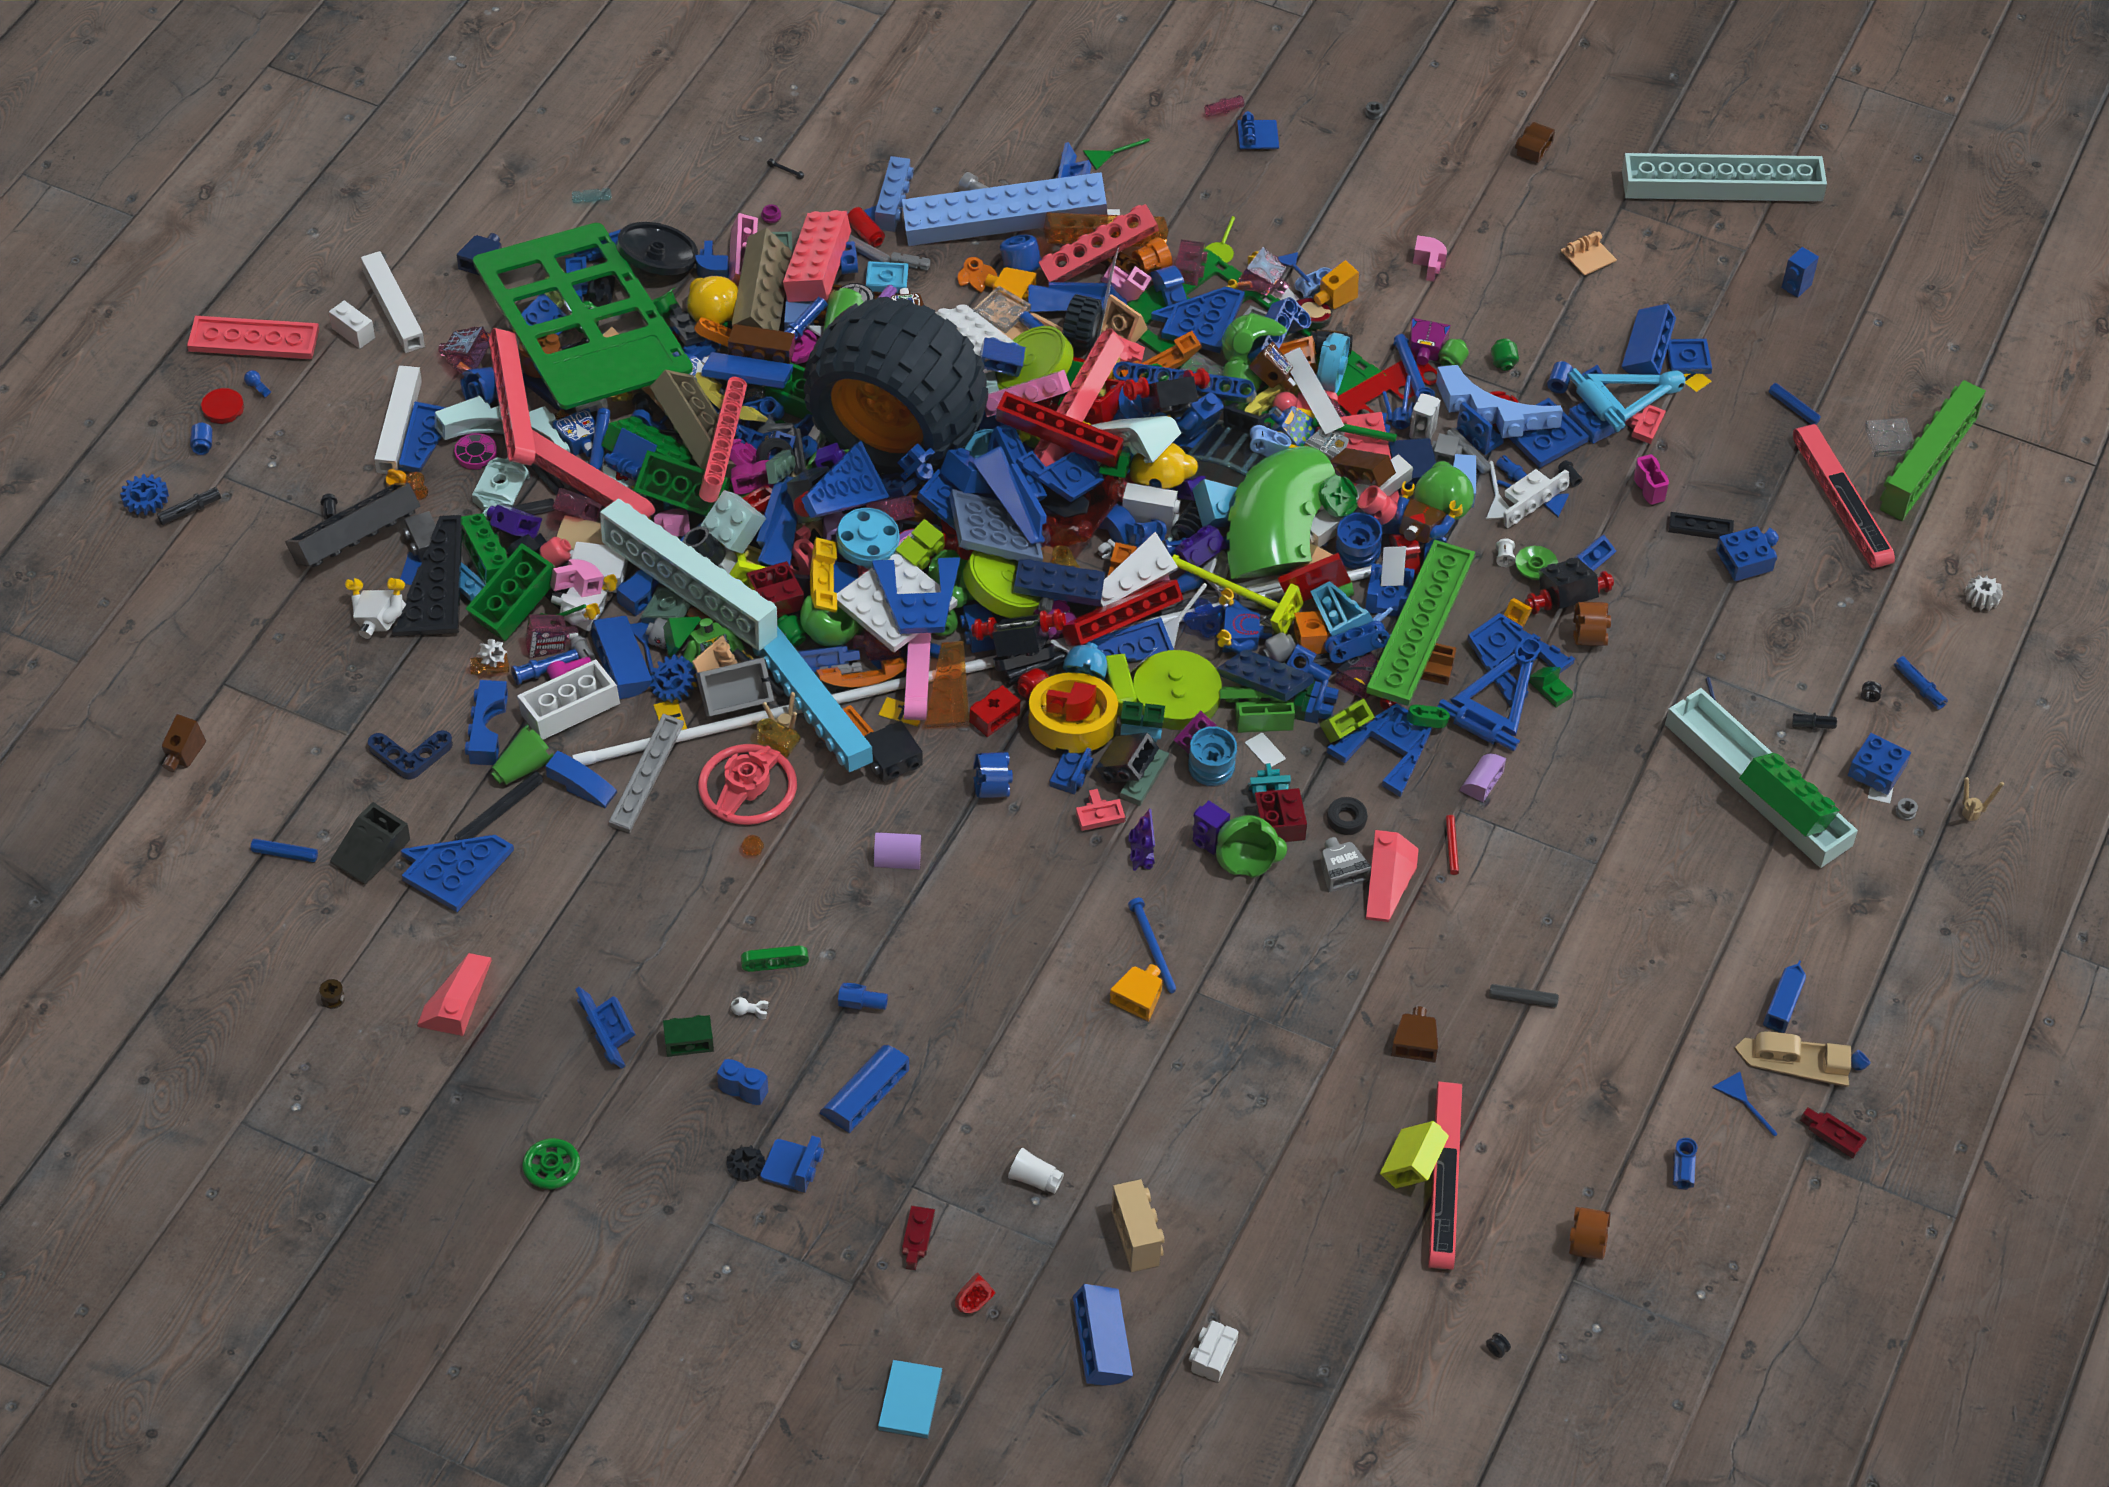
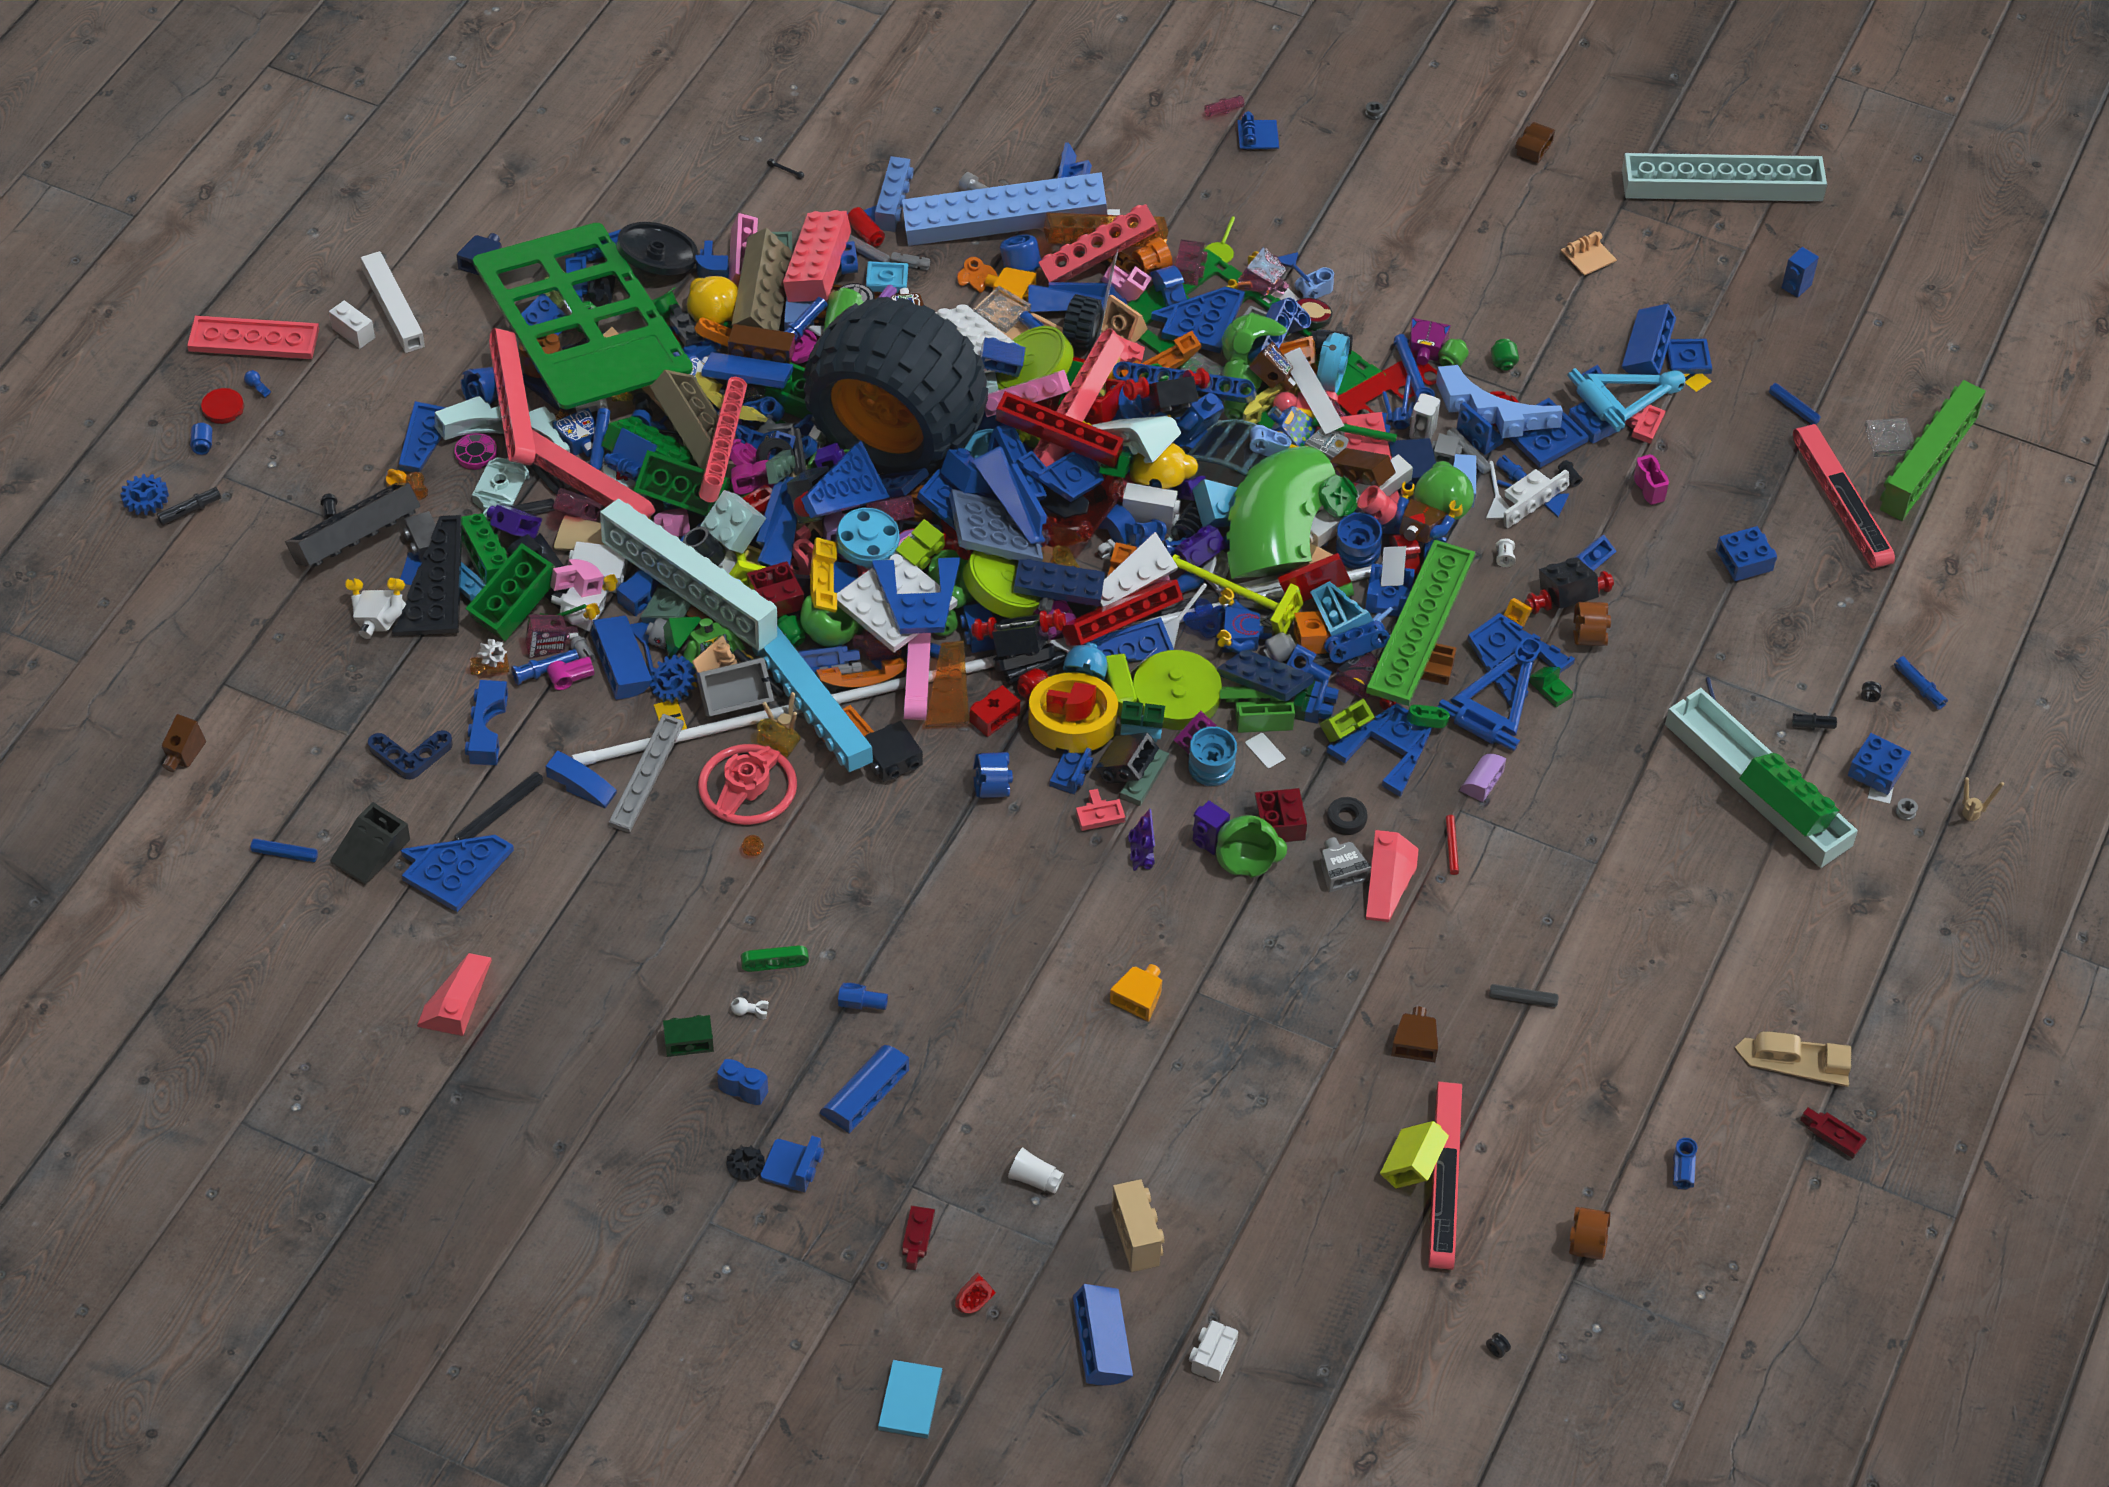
dark brown wheel [319,979,345,1009] -> none
white brick [374,366,422,474] -> none
clear pink torso [438,326,490,373] -> none
bright green cone [491,725,554,785] -> none
white brick [517,659,620,739] -> none
green plate [522,1138,580,1189] -> none
coral head [539,537,571,568] -> none
clear light blue axle [572,188,612,203] -> none
blue bracket [575,987,636,1068] -> none
magenta plate [761,204,781,223] -> none
lavender brick [874,833,921,869] -> none
yellow sticker [878,697,920,727] -> none
blue hips [897,443,935,480] -> none
green piece [1083,138,1150,170] -> none
blue bar [1128,897,1176,993] -> none
black hinge [1223,402,1271,435] -> none
teal hips [1248,763,1291,801] -> none
light orange torso [1313,260,1359,309] -> none
bright pink brick [1413,235,1447,282] -> none
bright green dish [1515,545,1558,580] -> none
blue brick [1547,361,1573,394] -> none
black tile [1668,512,1734,539] -> none
blue piece [1712,1072,1777,1136] -> none
blue piece [1763,960,1806,1033] -> none
blue hinge [1765,528,1779,546] -> none
blue hinge [1851,1050,1871,1071] -> none
white gear [1965,575,2003,611] -> none

